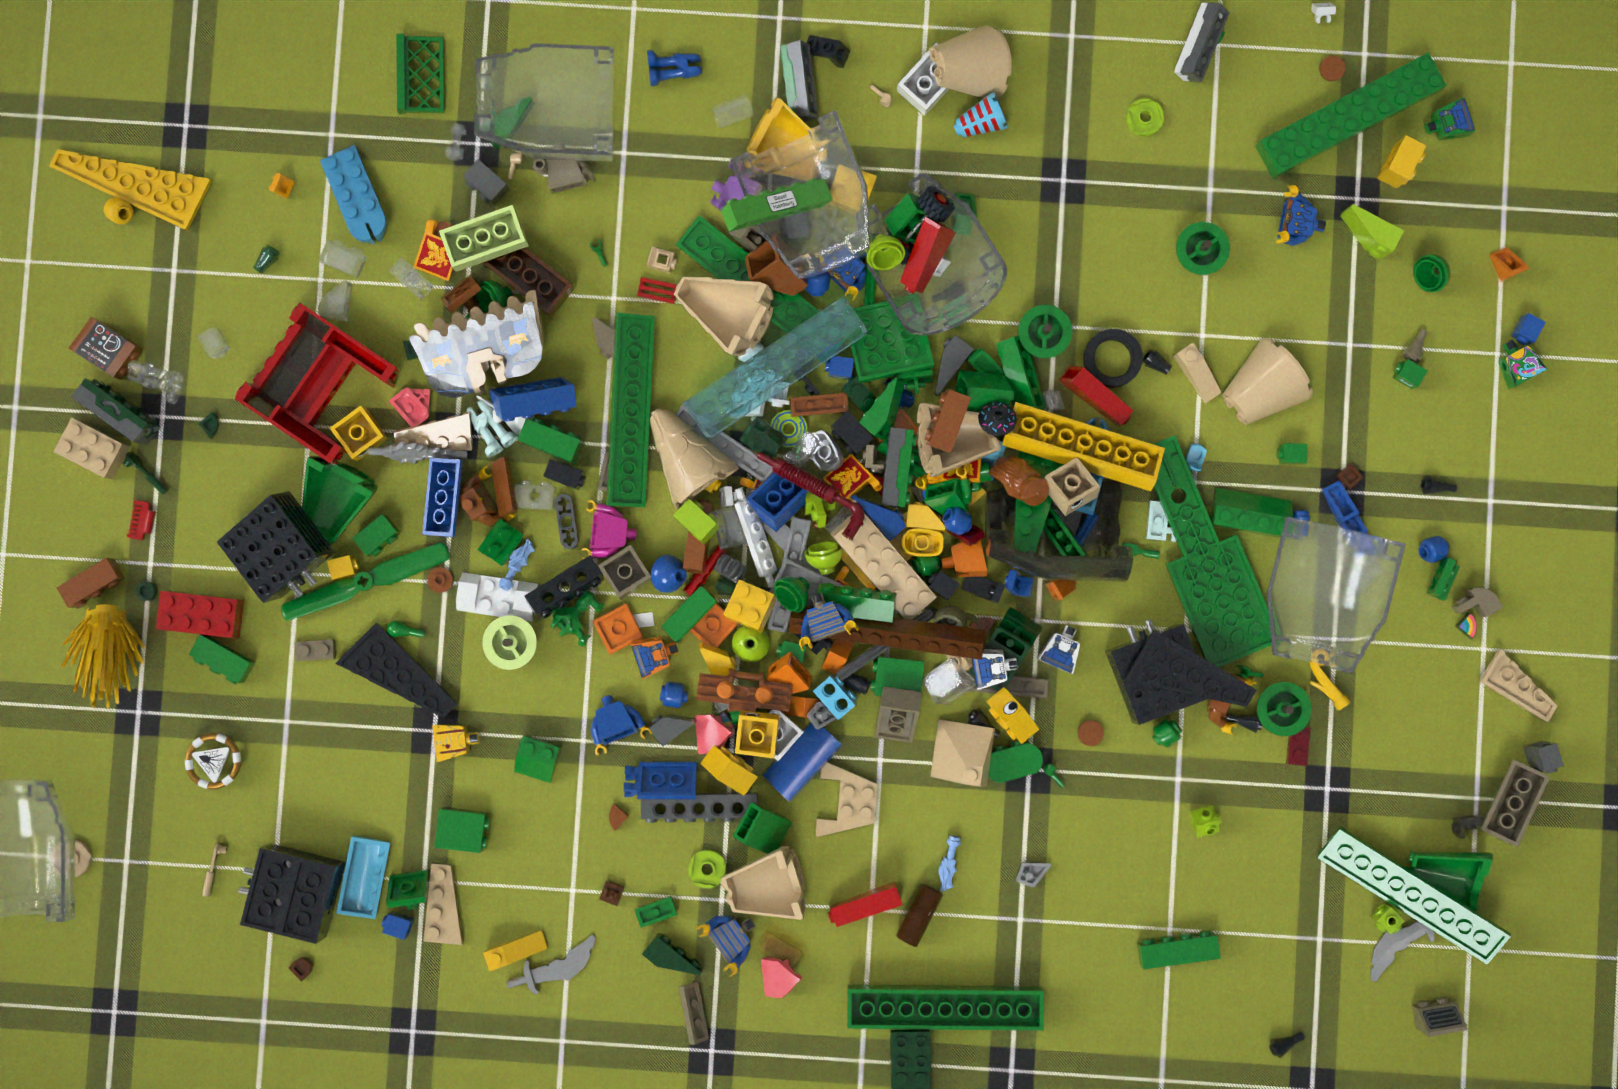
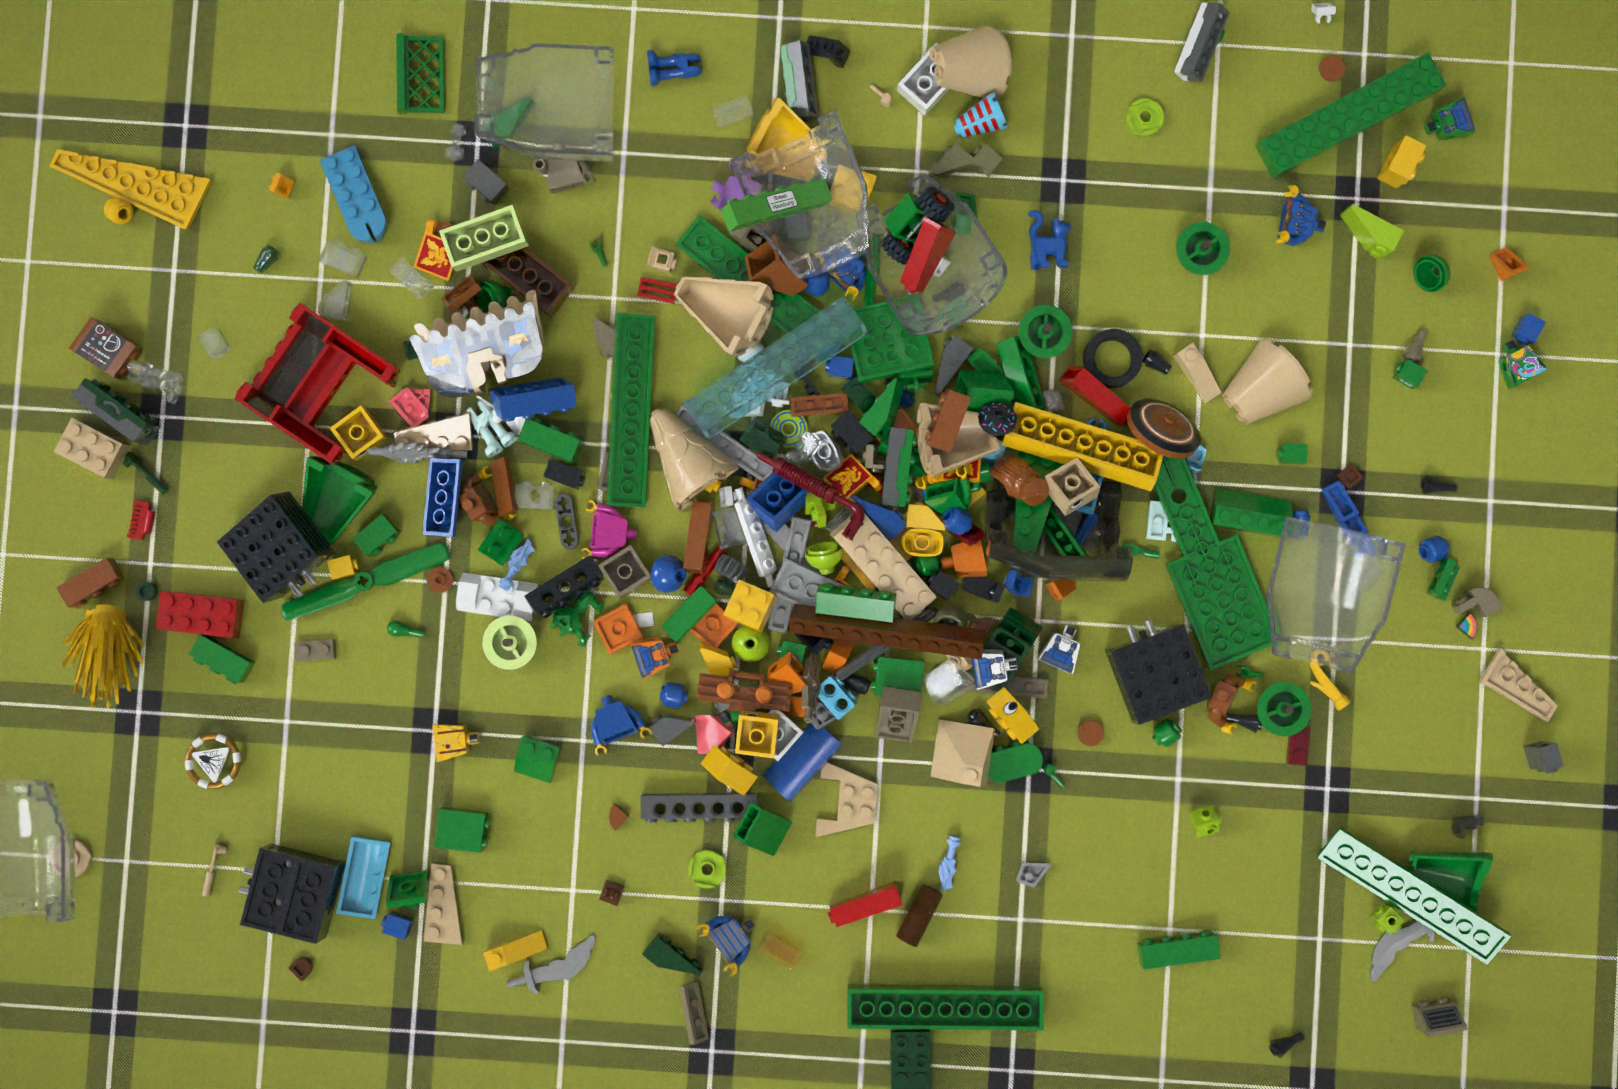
dark green tile [198,412,219,439] -> none
black wing [335,623,458,718] -> none
tan hand [508,153,522,180] -> none
blue tile [624,762,697,799] -> none
green plate [634,896,678,928] -> none
lime brick [673,499,719,545] -> none
tan cone [721,846,806,920] -> none
coral slope [761,957,803,998] -> none
green piece [774,577,810,612] -> none
torso [799,593,859,650] -> none
lime piece [866,234,905,270] -> none
black wing [1123,630,1257,707] -> none
dark tan slope [1480,759,1550,847] -> none
none -> dark tan piece [802,649,821,723]
none -> olive arch [930,142,1003,179]
none -> blue animal [1028,210,1071,270]
none -> dish [1127,399,1201,459]

